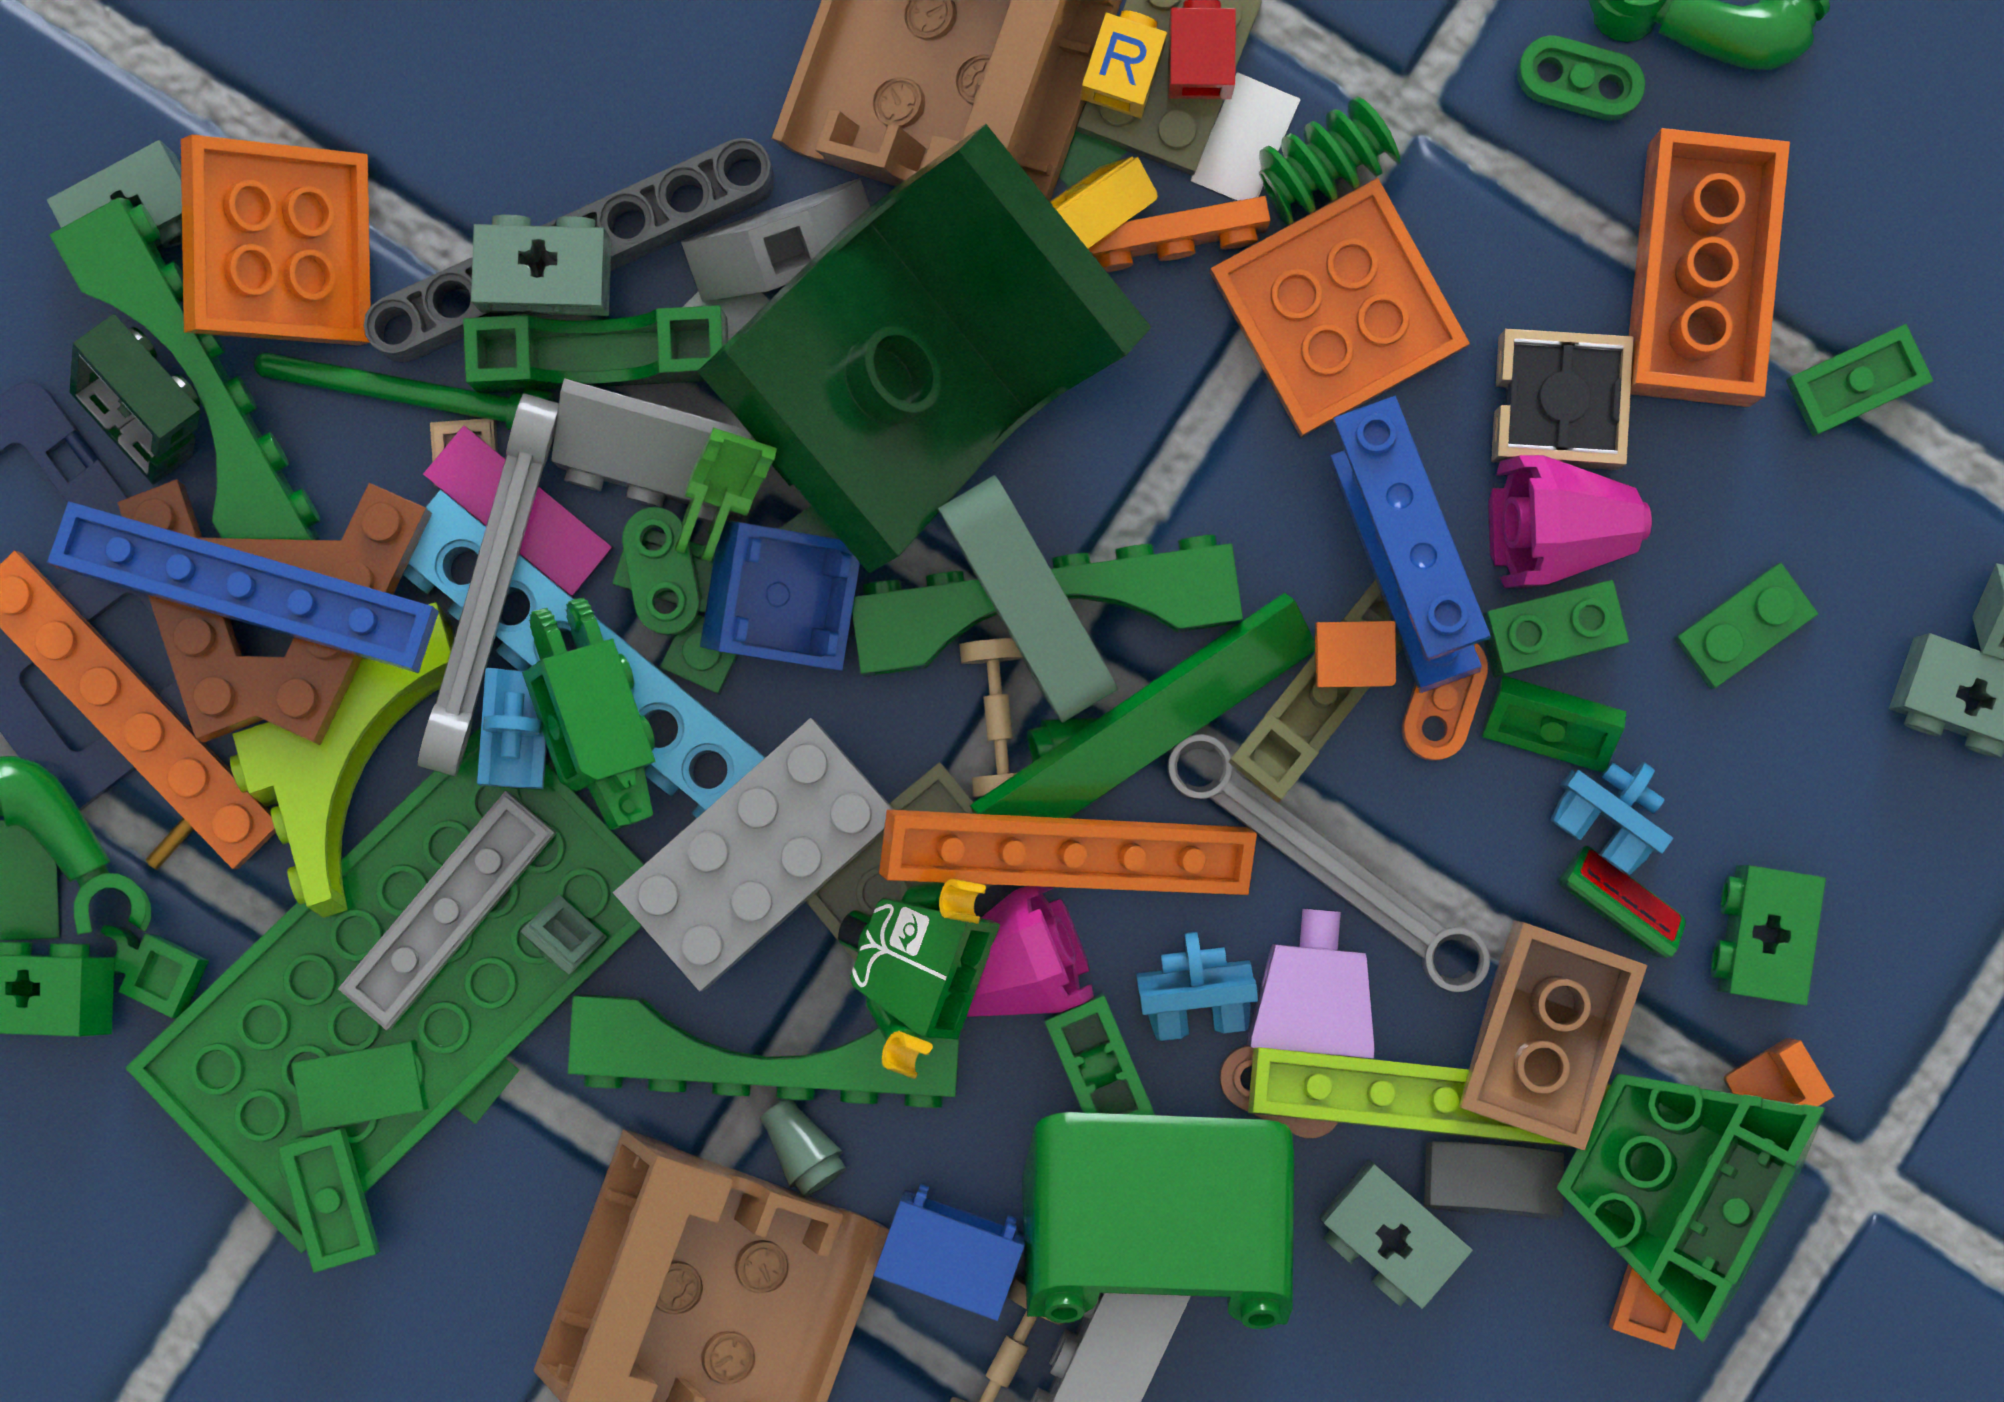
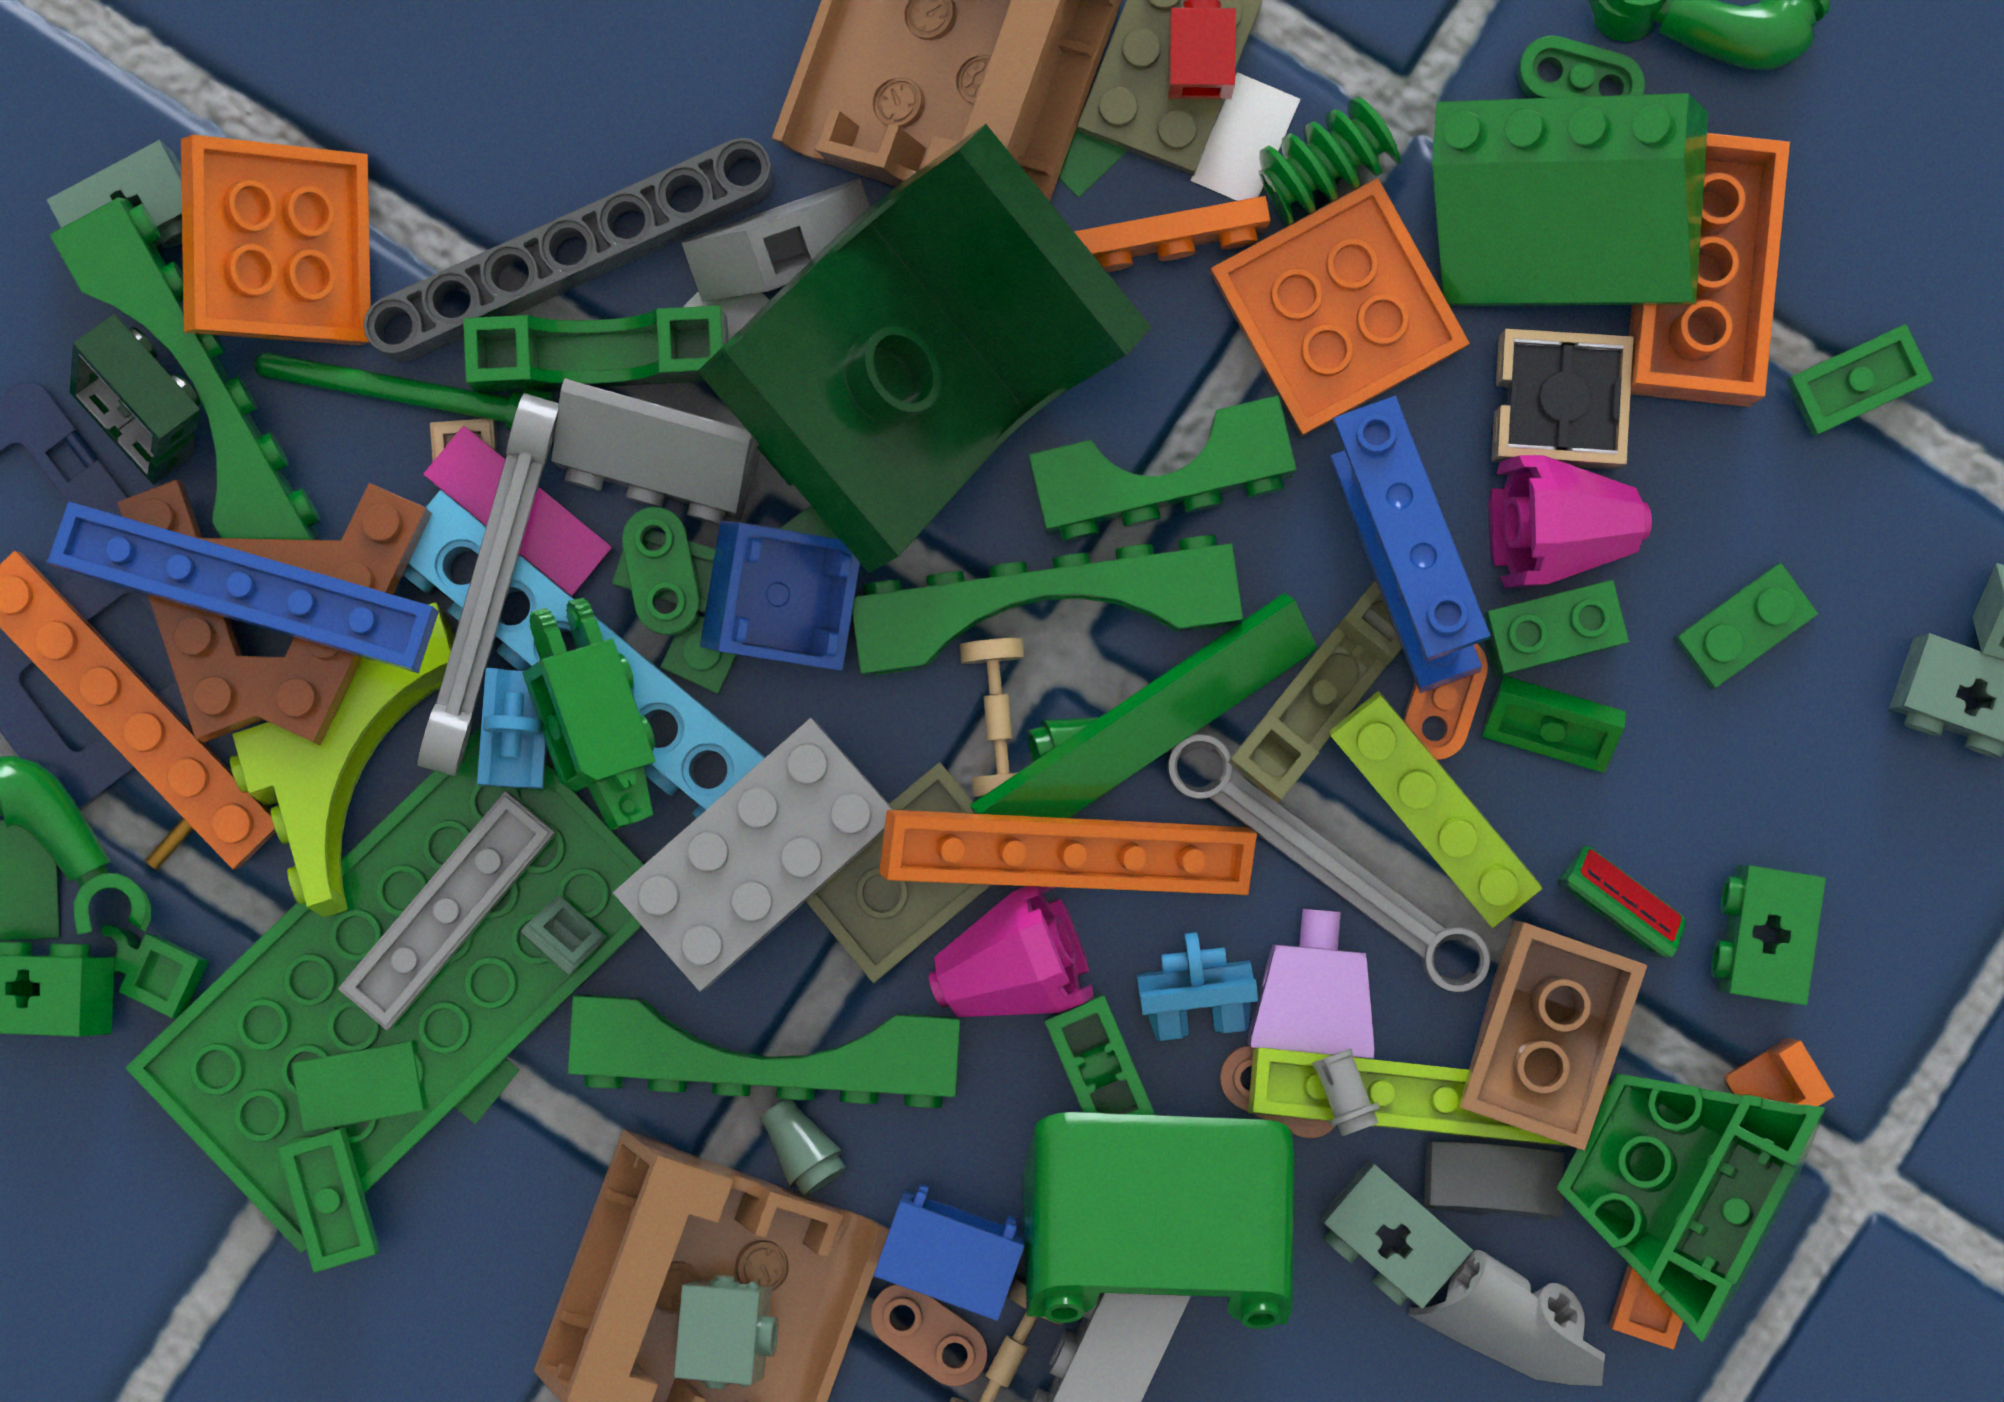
sand green brick [471,215,612,316] -> none
bright green arm [675,427,777,562] -> none
green torso [838,879,1000,1079] -> none
sand green beam [937,475,1118,723] -> none
yellow slope [1050,156,1158,248] -> none
yellow brick [1081,10,1167,119] -> none
orange panel [1315,621,1396,687] -> none
dark azure hips [1550,762,1673,875] -> none
none -> sand green head [674,1275,778,1389]
none -> nougat plate [871,1283,987,1386]
none -> green arch [1029,395,1297,542]
none -> light grey pin [1312,1049,1379,1137]
none -> lime plate [1329,691,1543,928]
none -> light grey panel [1408,1250,1605,1386]
none -> green slope [1432,93,1709,306]

